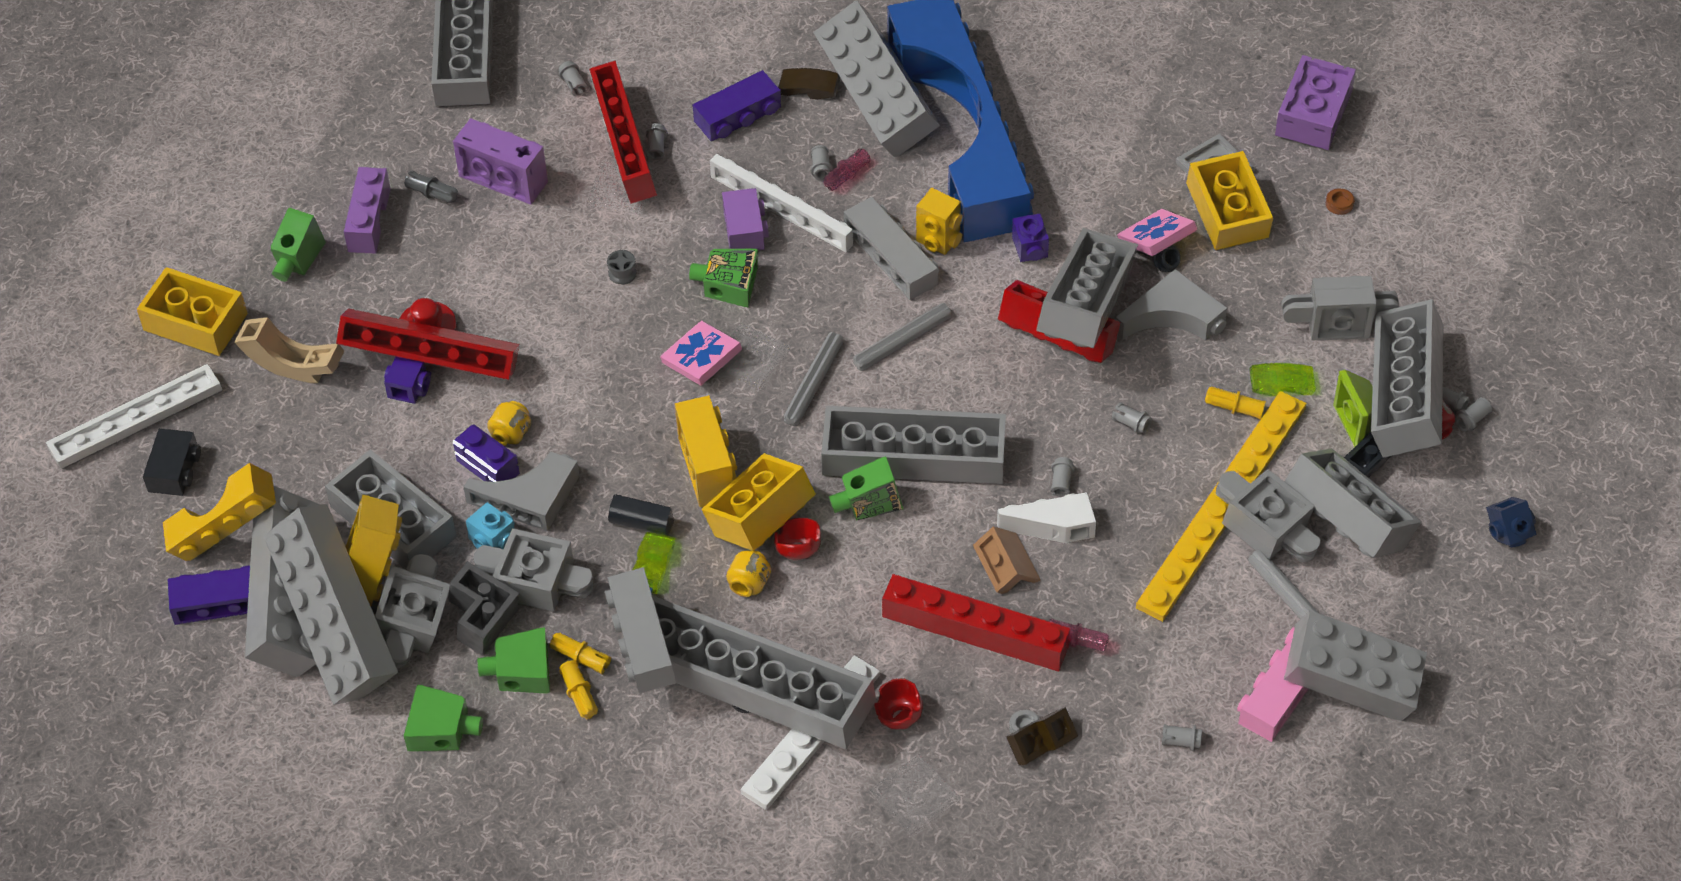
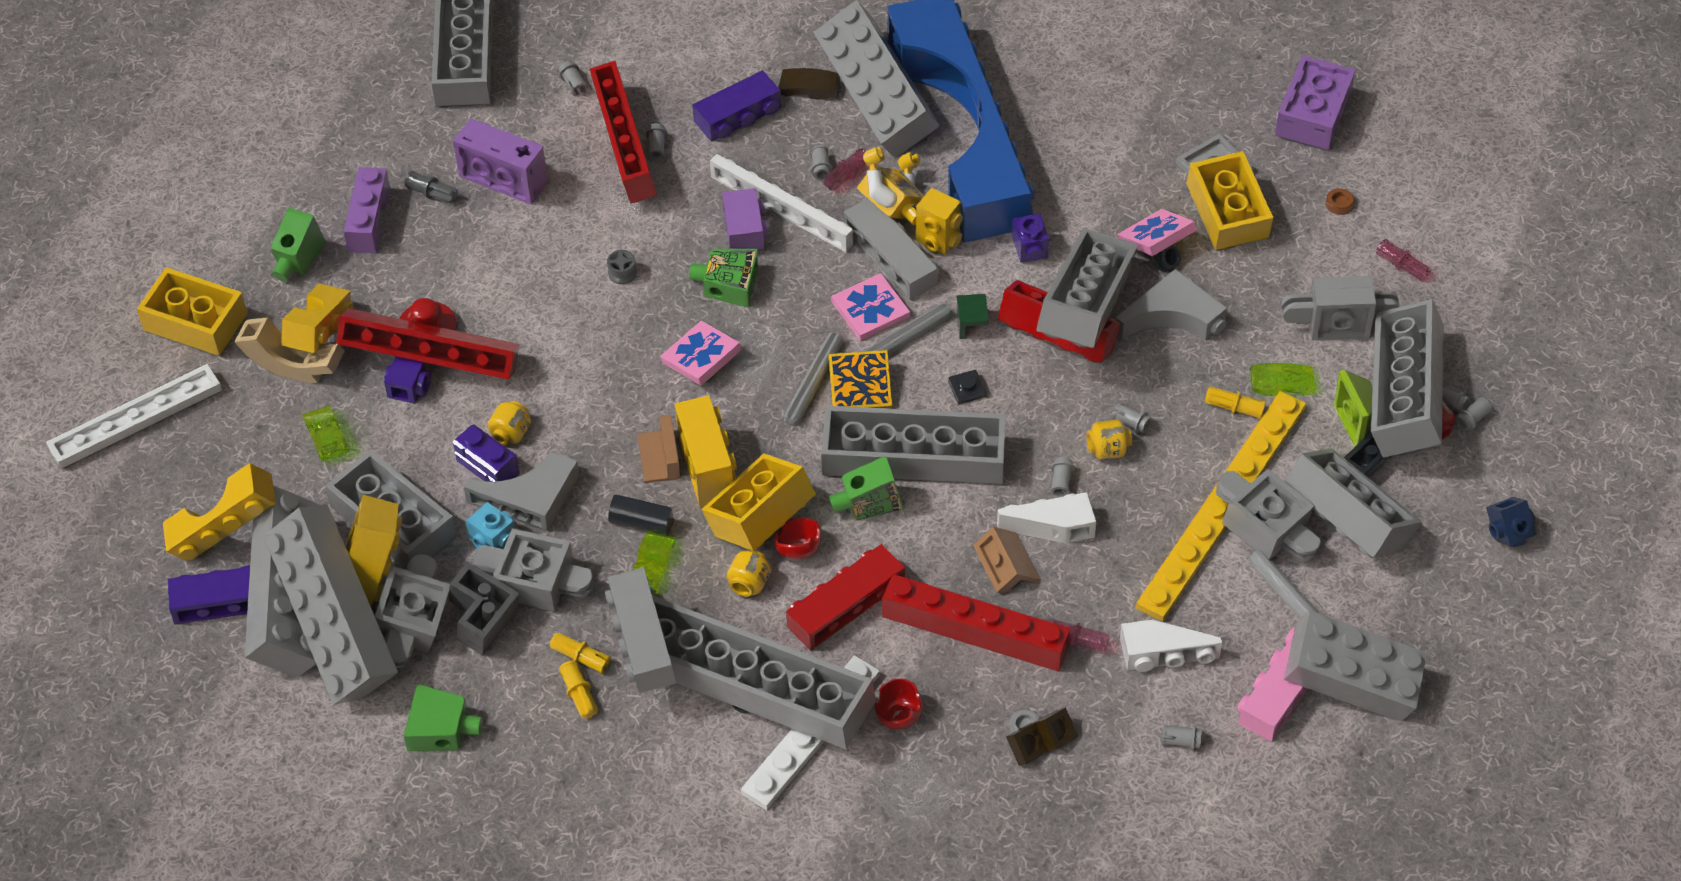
black brick [143,428,201,496] -> none
bright green torso [477,627,550,693] -> none
none -> yellow arch [281,283,353,353]
none -> clear neon green slope [302,405,350,462]
none -> medium nougat panel [637,415,680,483]
none -> red brick [786,544,905,651]
none -> tile [828,350,892,409]
none -> bright pink tile [831,273,910,341]
none -> torso [857,147,924,225]
none -> black plate [948,369,986,405]
none -> dark green panel [956,294,989,339]
none -> yellow head [1086,419,1132,460]
none -> white slope [1120,620,1222,672]
none -> clear pink axle [1376,239,1431,281]

